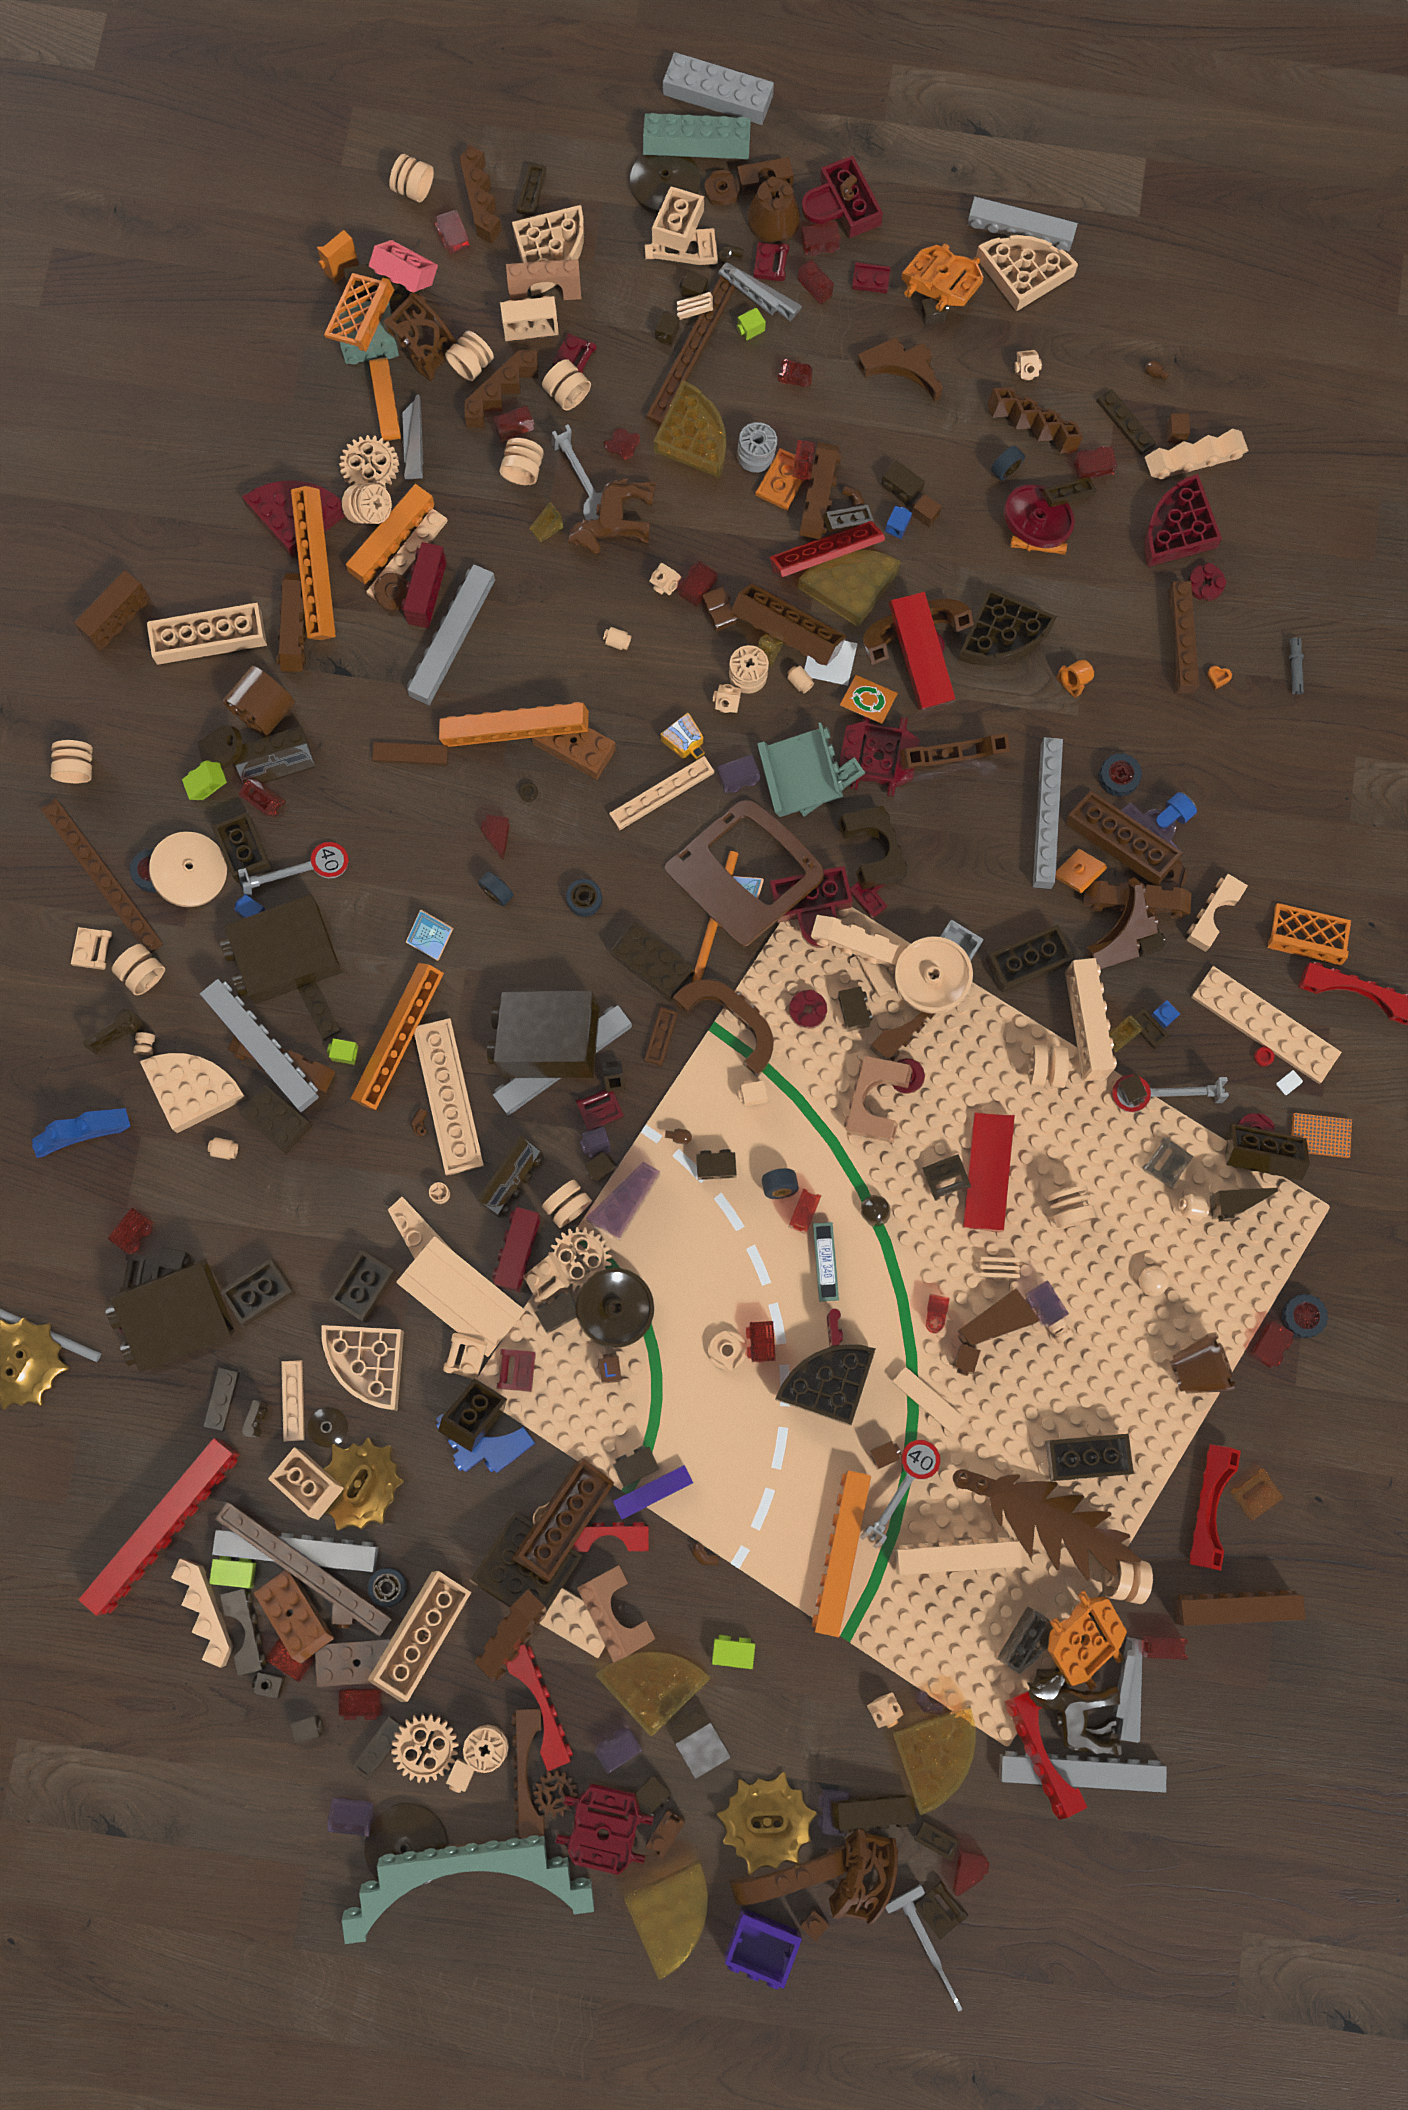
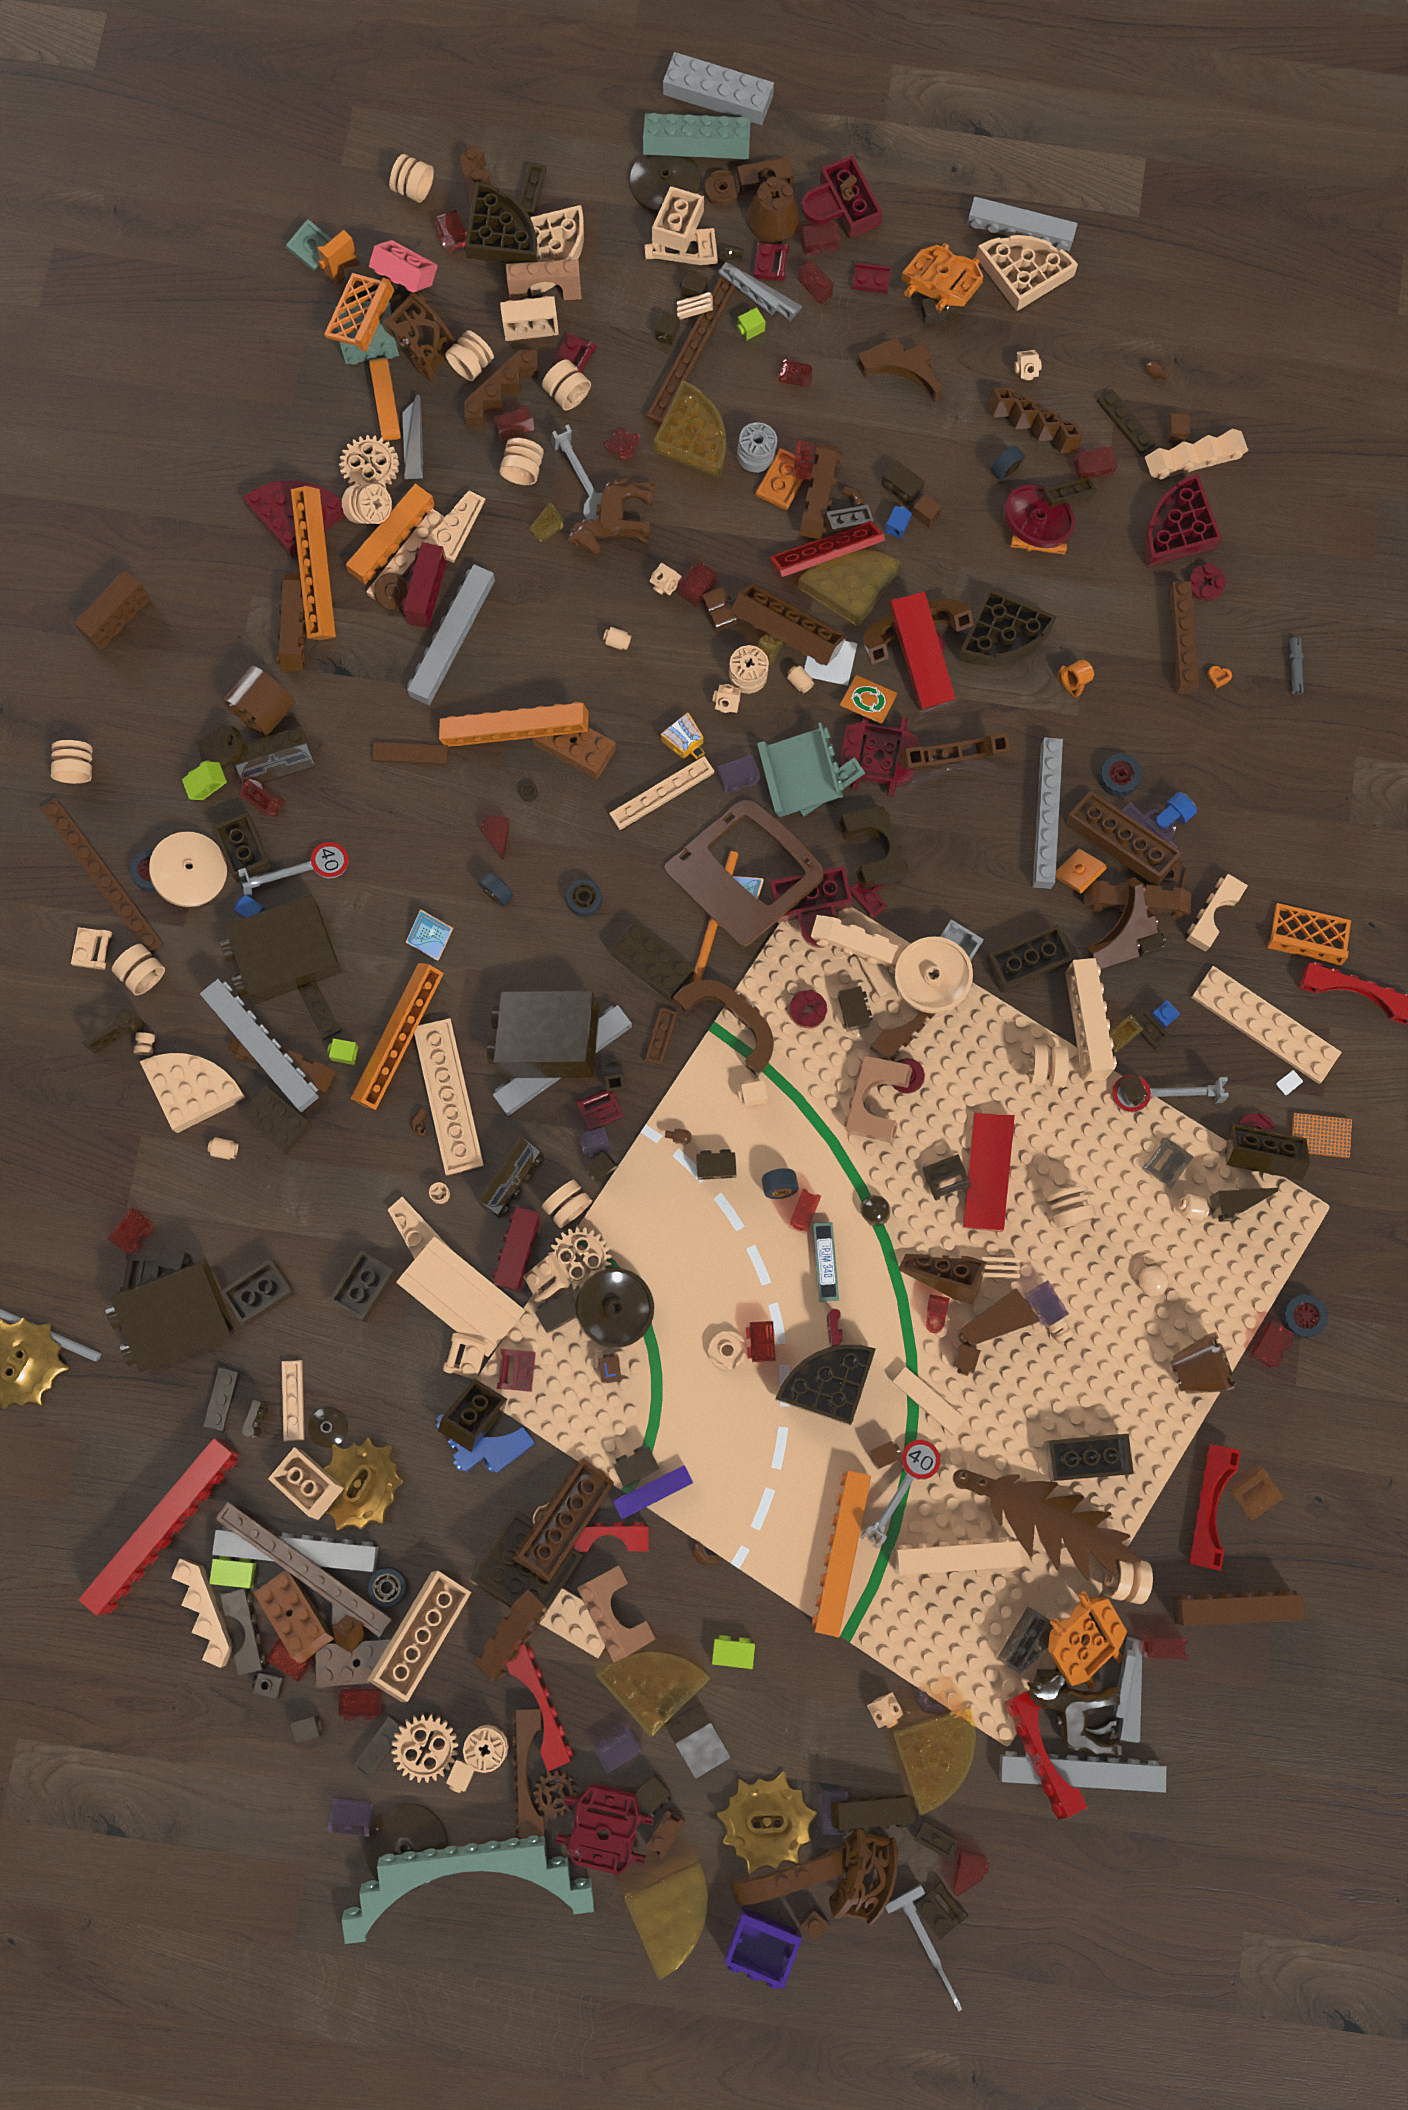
blue arch [32,1108,130,1158] -> none
light nougat brick [147,603,267,665] -> none
light nougat brick [322,1325,404,1411] -> none
wedge [586,1162,660,1241] -> none
red tile [1254,1047,1274,1067] -> none
none -> sand green hinge [285,219,332,271]
none -> reddish brown brick [333,1614,365,1653]
none -> light nougat wing [423,491,485,563]
none -> dark brown brick [465,182,539,264]
none -> reddish brown wedge [899,1254,986,1305]

